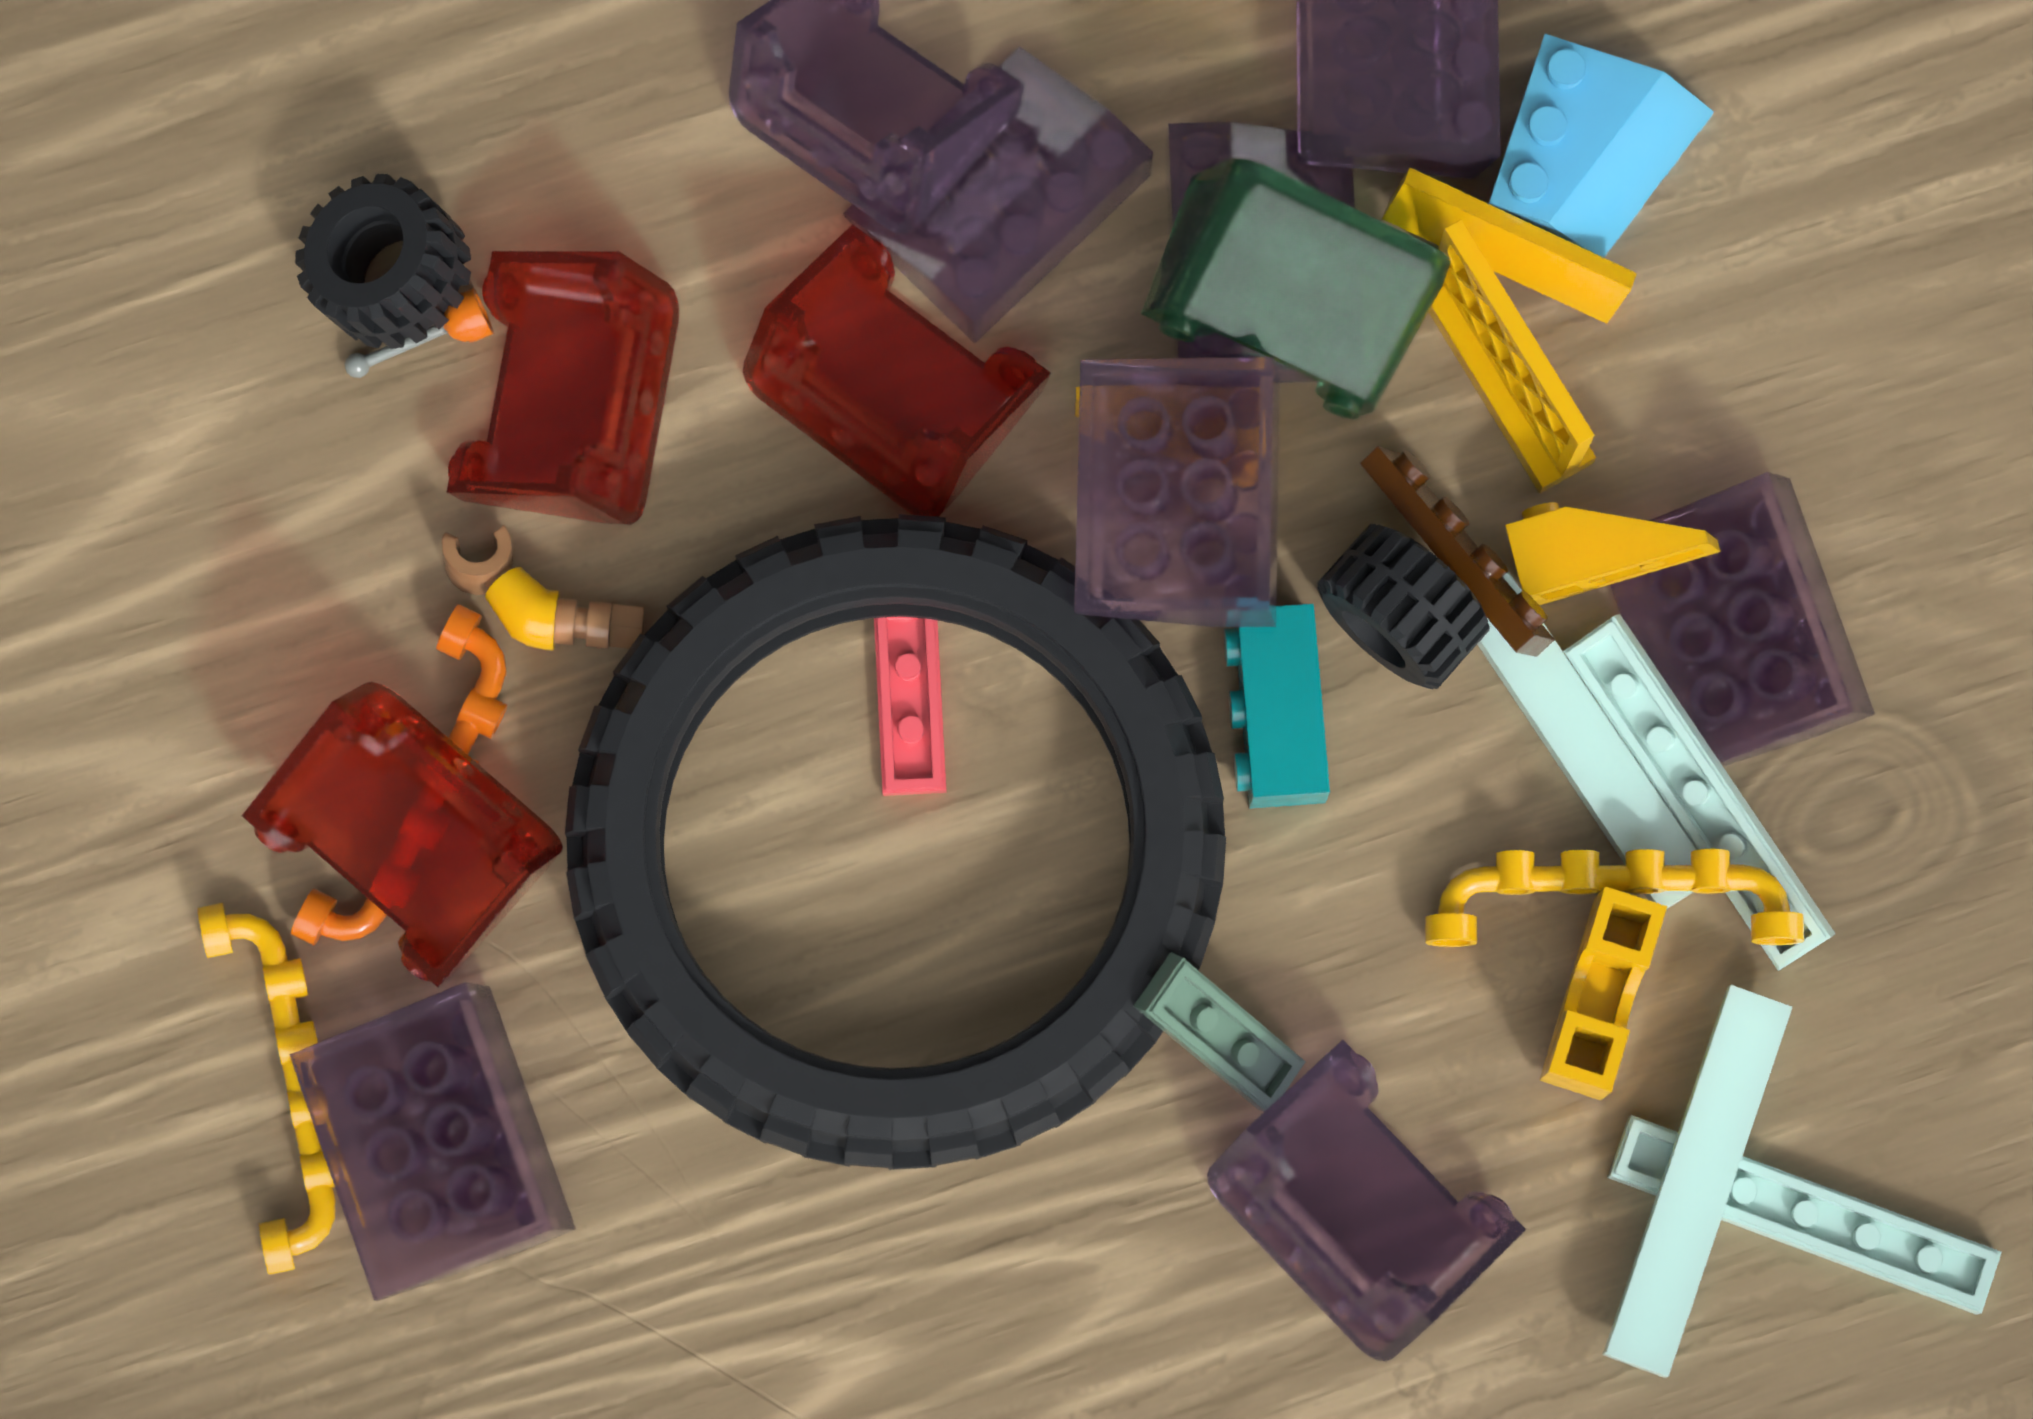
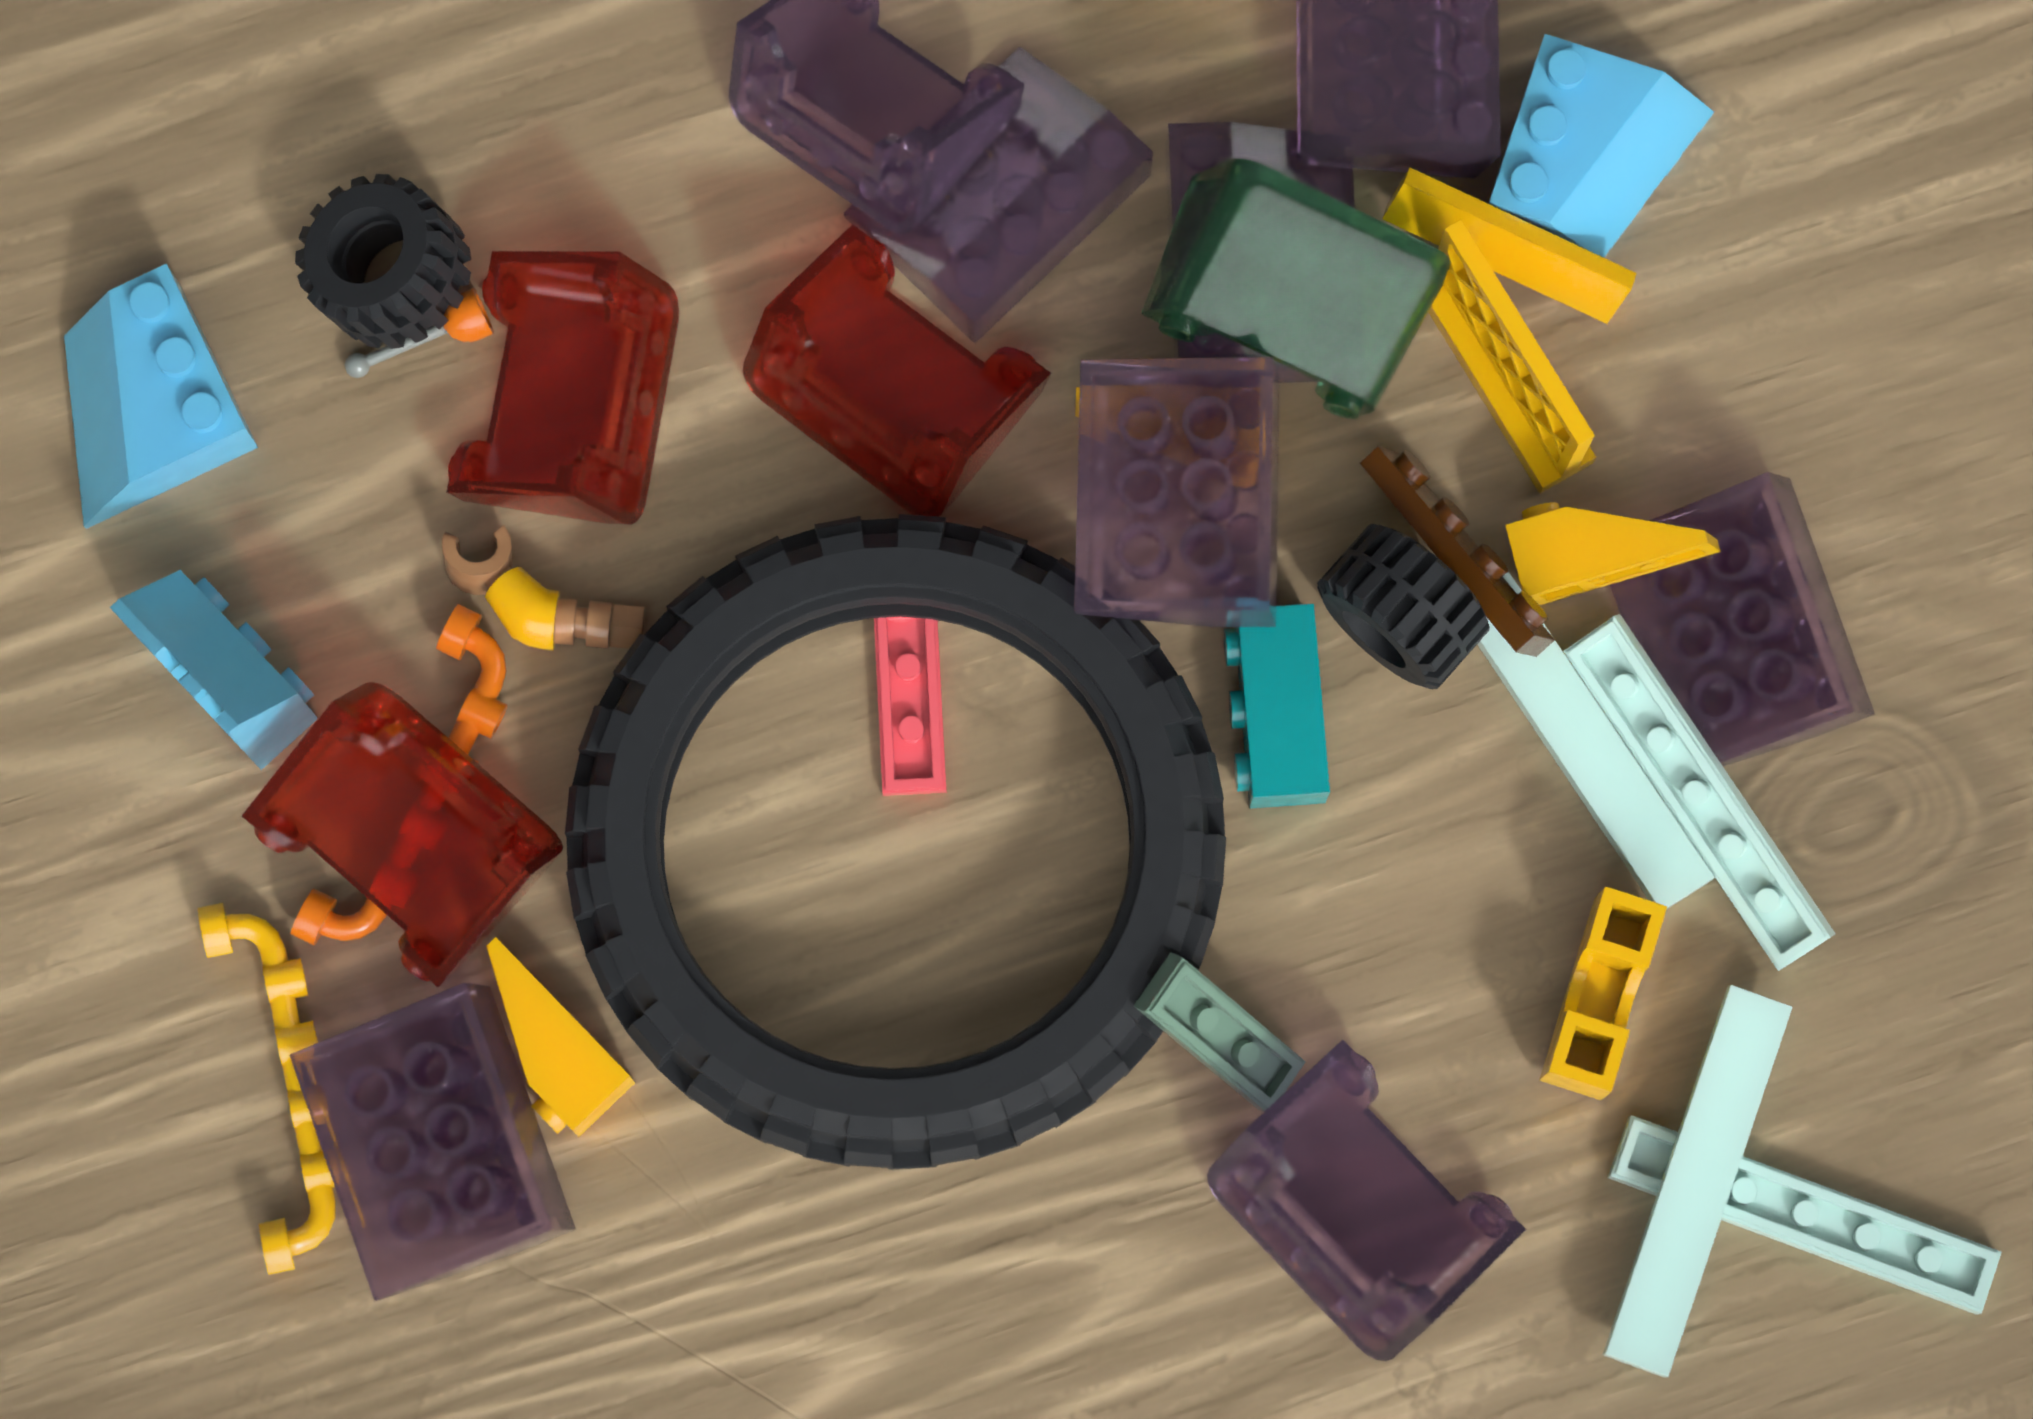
yellow bar [1425,849,1804,947] -> none
none -> medium azure wedge [64,263,258,529]
none -> medium azure wedge [110,570,318,770]
none -> yellow slope [486,937,635,1137]

